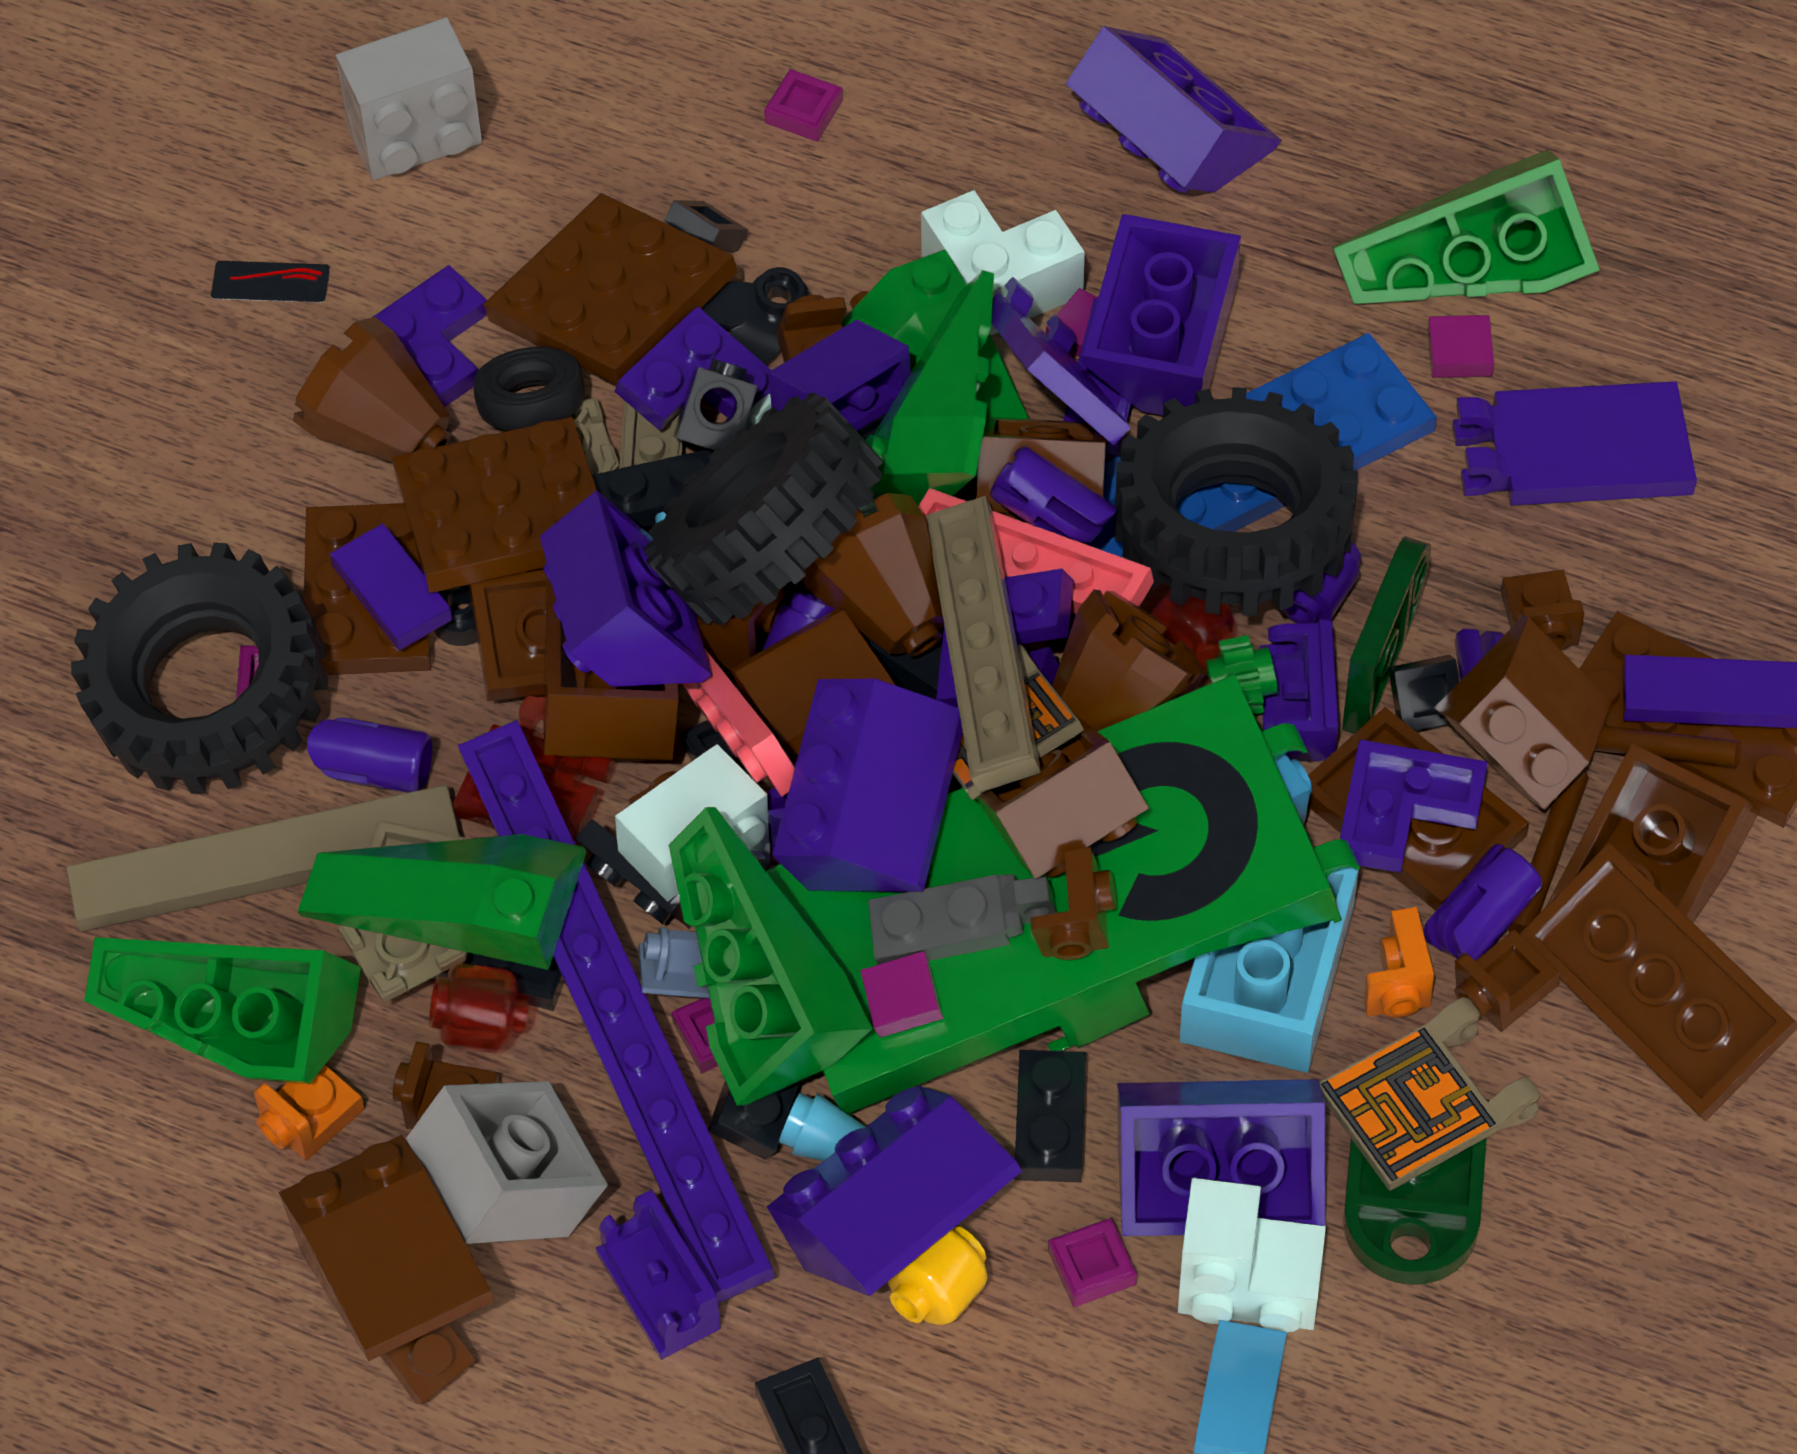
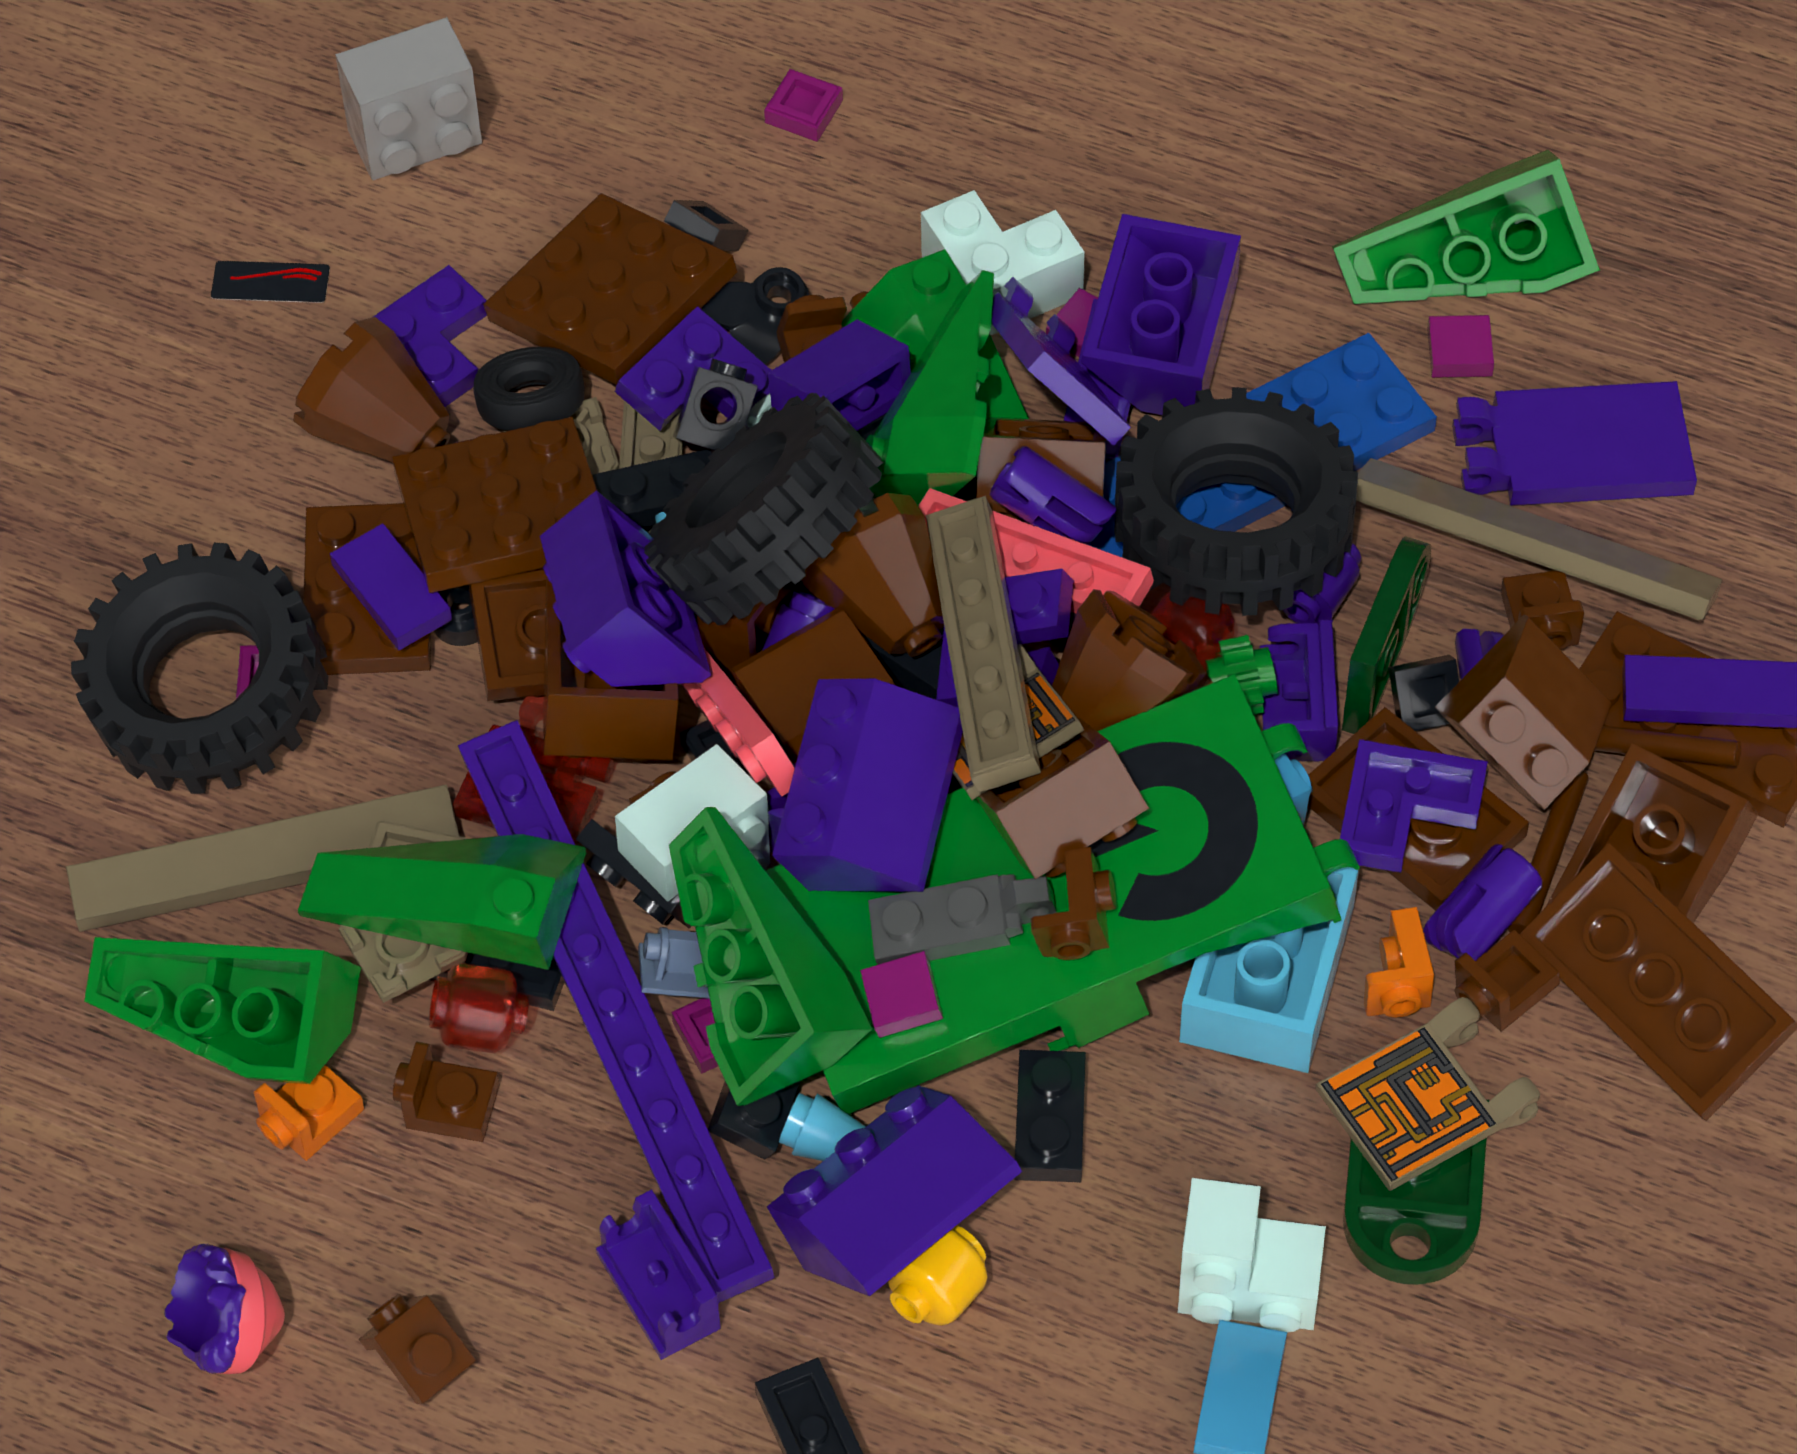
reddish brown slope [278,1135,494,1361] -> none
dark purple arm [307,718,433,793] -> none
light grey brick [406,1081,608,1244] -> none
magenta tile [1048,1218,1137,1308] -> none
dark purple slope [1066,26,1282,193] -> none
dark purple slope [1117,1079,1325,1236] -> none
none -> dark purple hair [164,1244,285,1374]
none -> dark tan tile [1356,458,1723,620]

